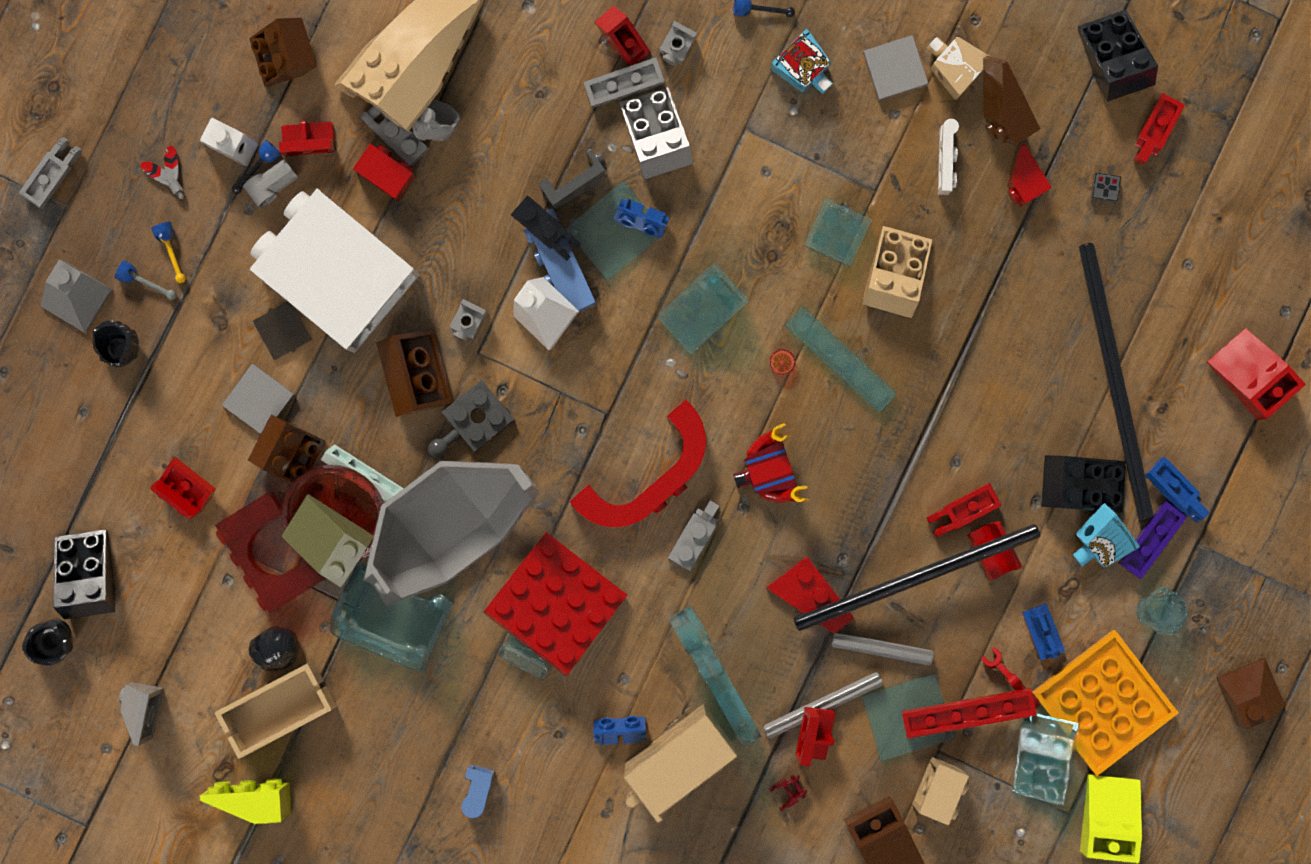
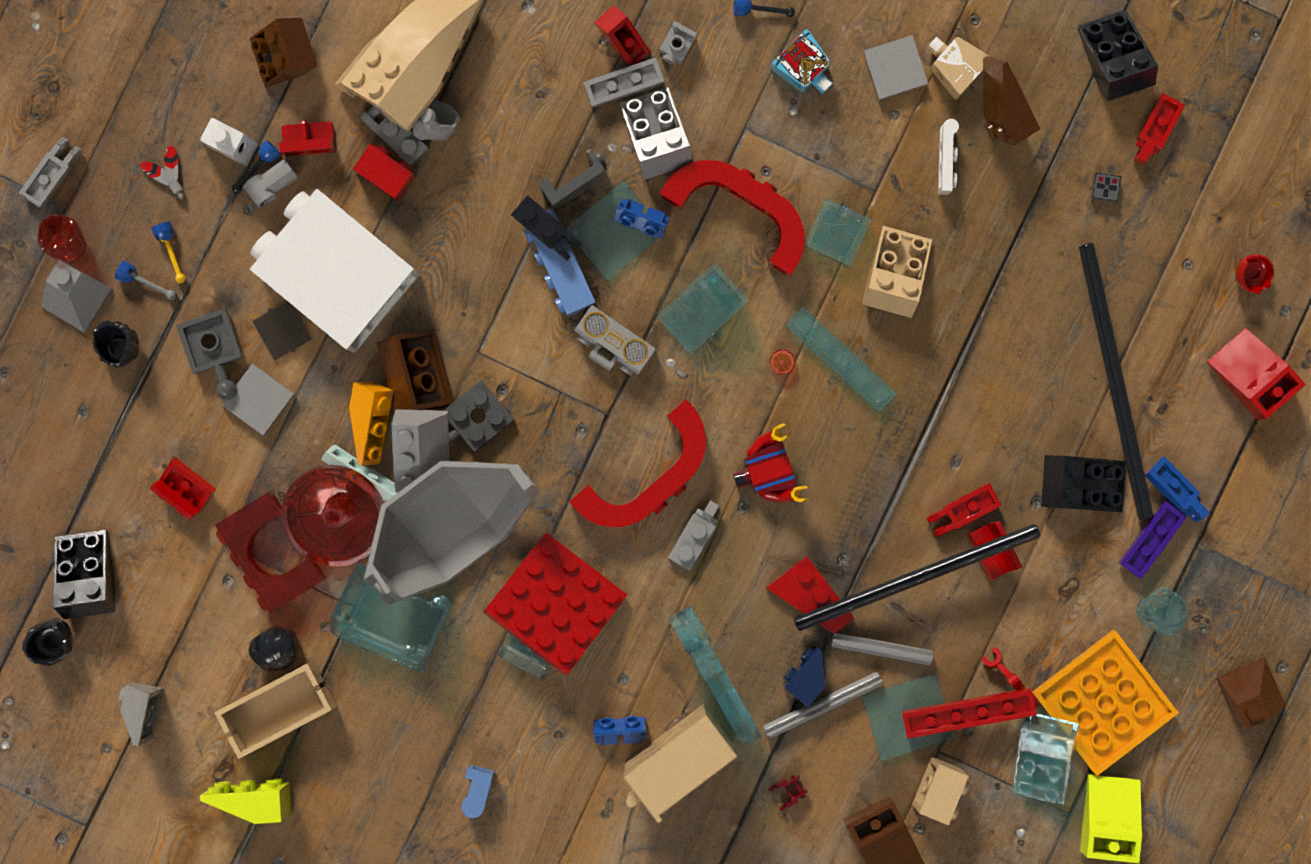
reddish brown slope [248,414,326,487] -> none
olive slope [281,494,374,587] -> none
light grey brick [449,299,488,341] -> none
white slope [513,277,579,350] -> none
red panel [795,707,835,766] -> none
red slope [1007,144,1052,207] -> none
blue hinge [1022,603,1065,661] -> none
medium azure torso [1073,503,1140,567] -> none
none -> clear red hair [37,214,87,261]
none -> dark grey plate [176,308,244,400]
none -> light orange slope [349,381,394,466]
none -> light grey slope [391,410,450,493]
none -> light grey piece [574,305,656,376]
none -> red arch [659,160,805,278]
none -> dark blue slope [783,646,825,707]
none -> red hair [1235,254,1274,294]

